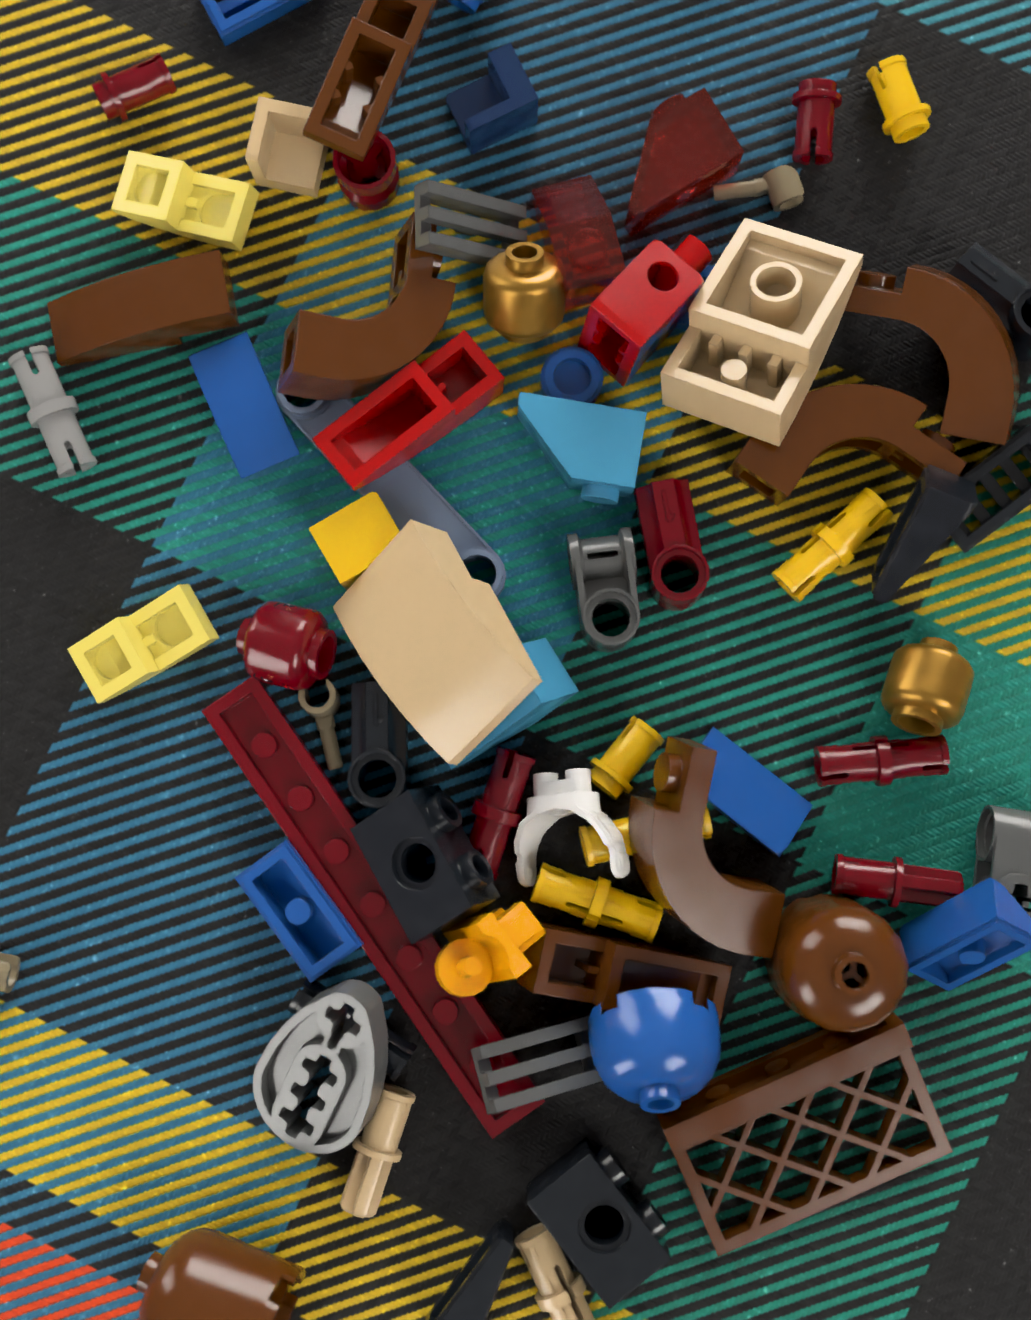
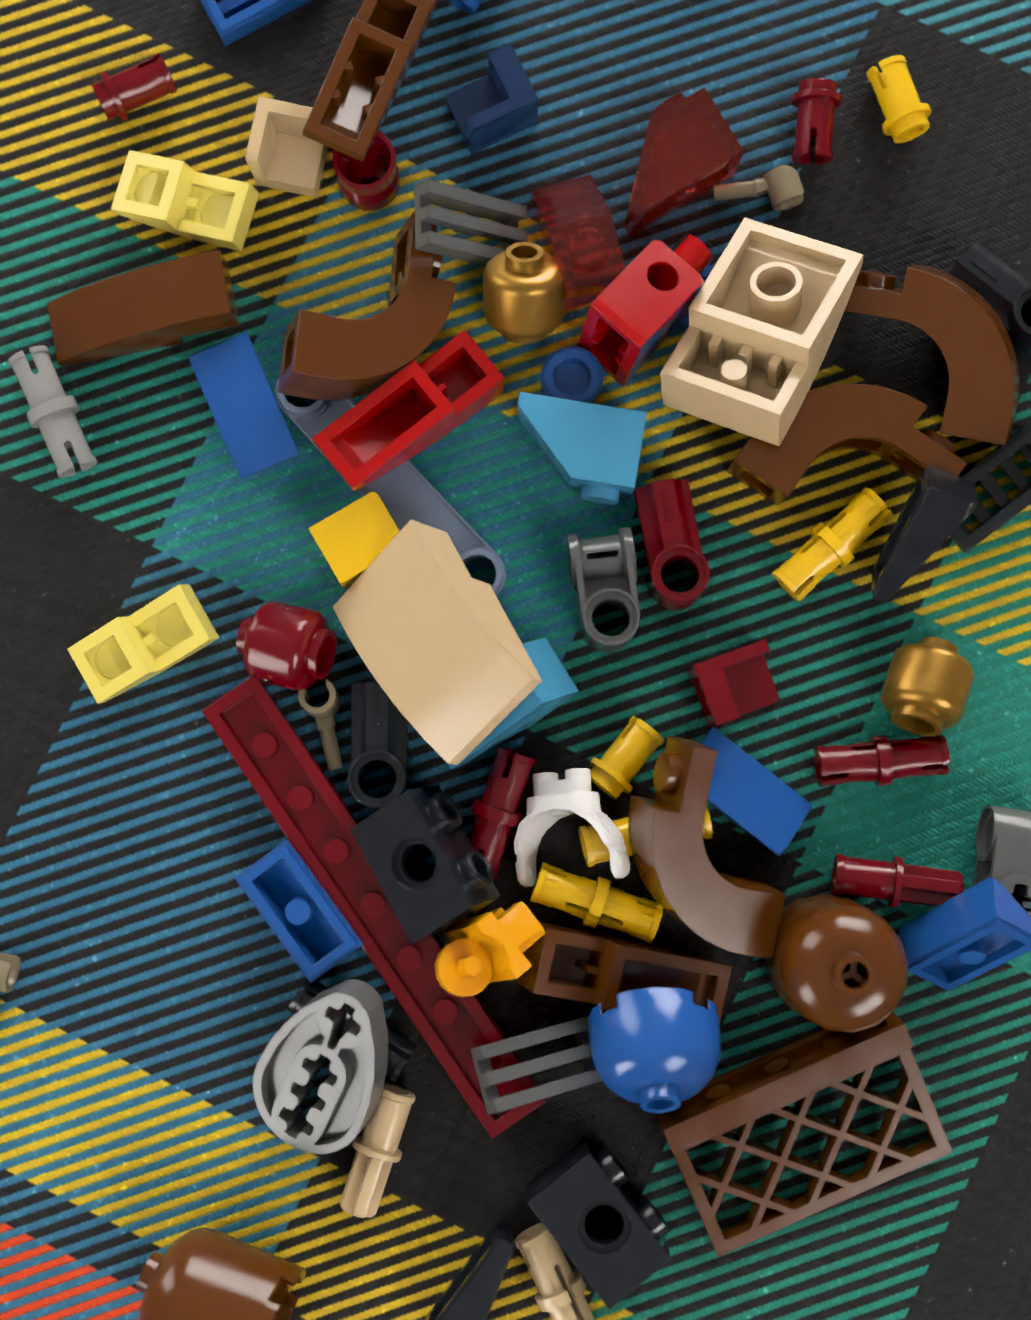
none -> dark red panel [687,639,779,727]

